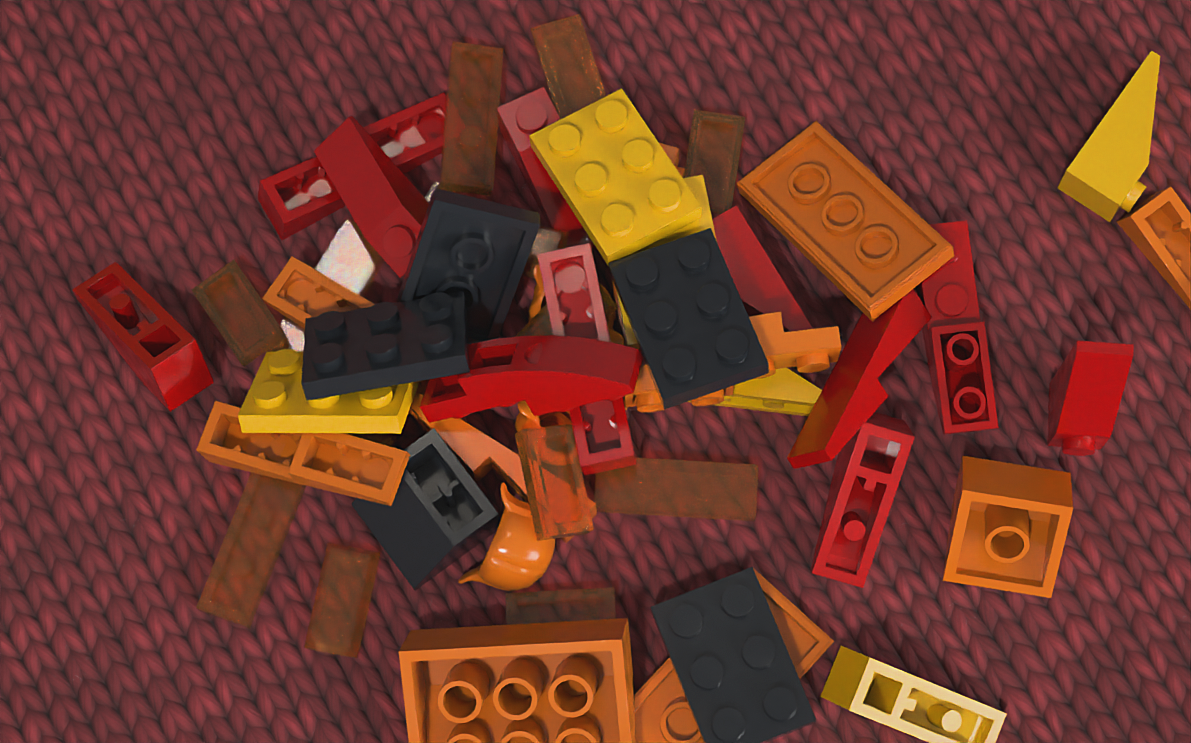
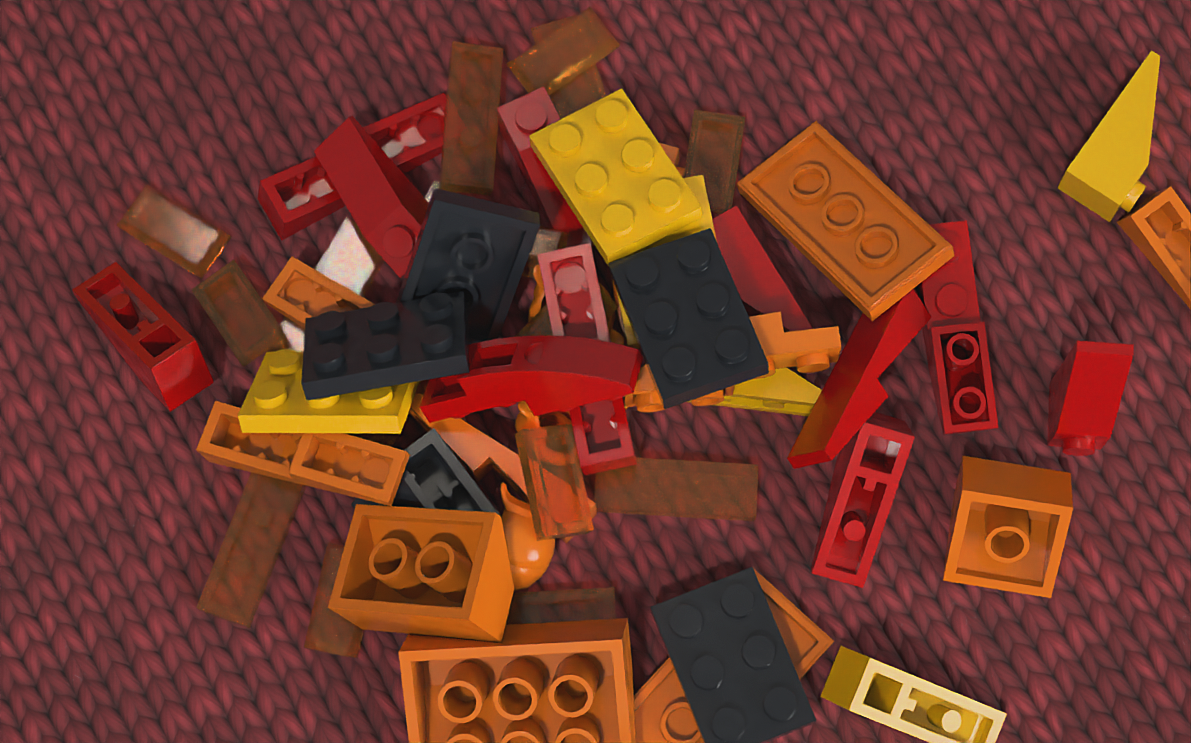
none -> clear orange tile [116,184,231,279]
none -> orange slope [328,504,514,642]
none -> clear orange tile [507,6,620,95]

